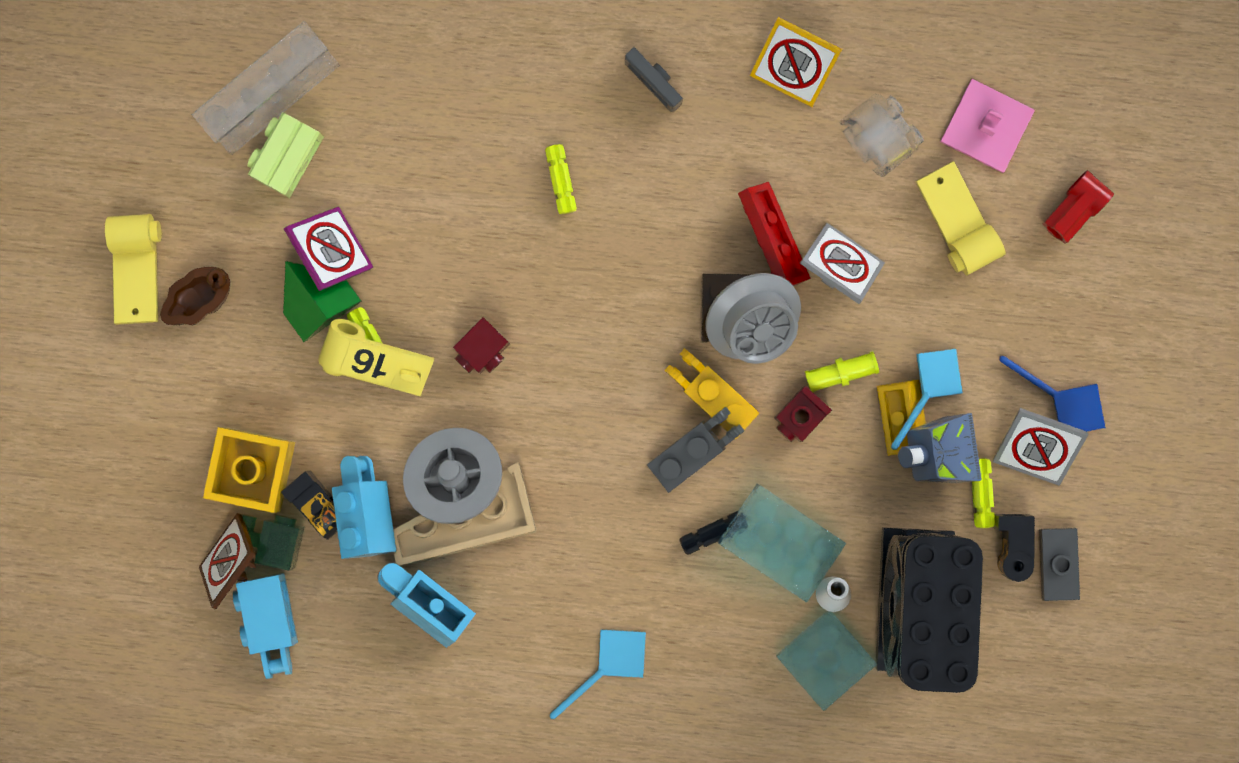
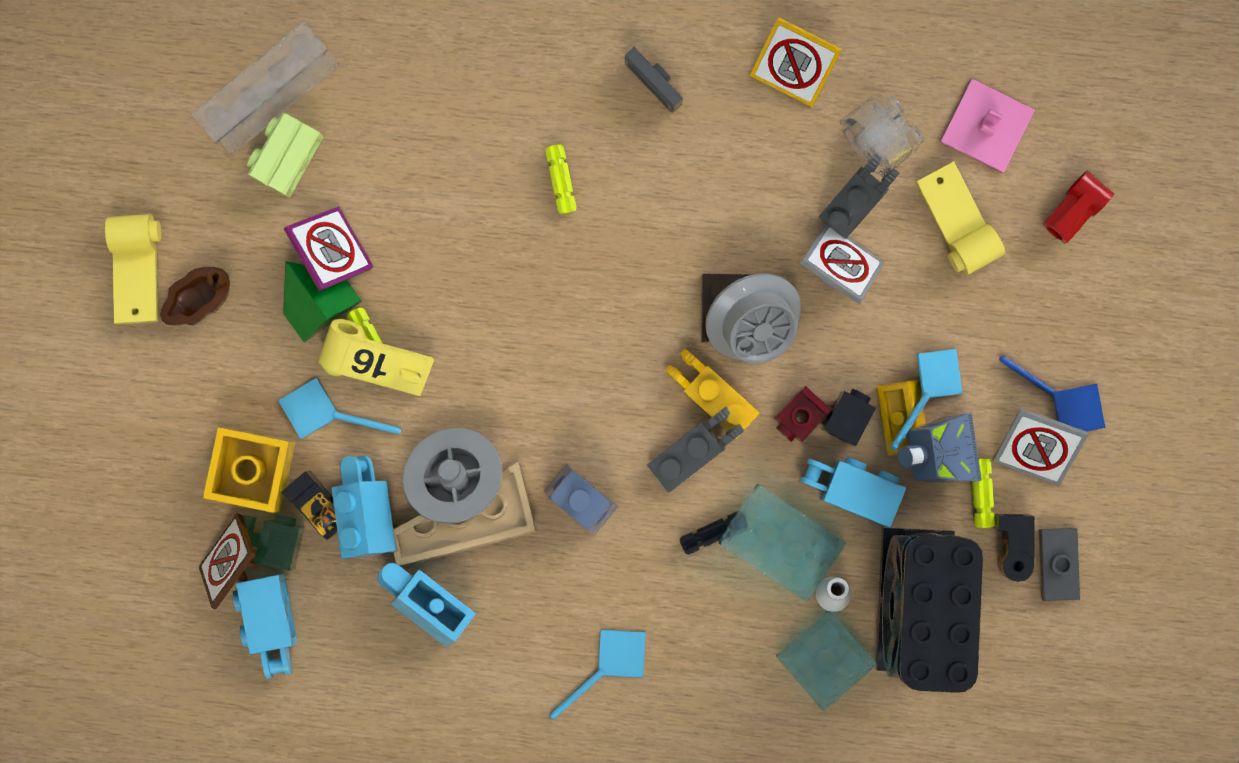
dark red brick [453,317,510,374] -> none
red plate [738,182,811,286] -> none
neon yellow pin [805,351,880,393] -> none
none -> medium azure piece [278,378,401,439]
none -> sand blue torso [544,464,618,534]
none -> medium azure brick [799,457,906,528]
none -> dark grey hinge [819,154,900,239]
none -> black brick [821,389,876,446]

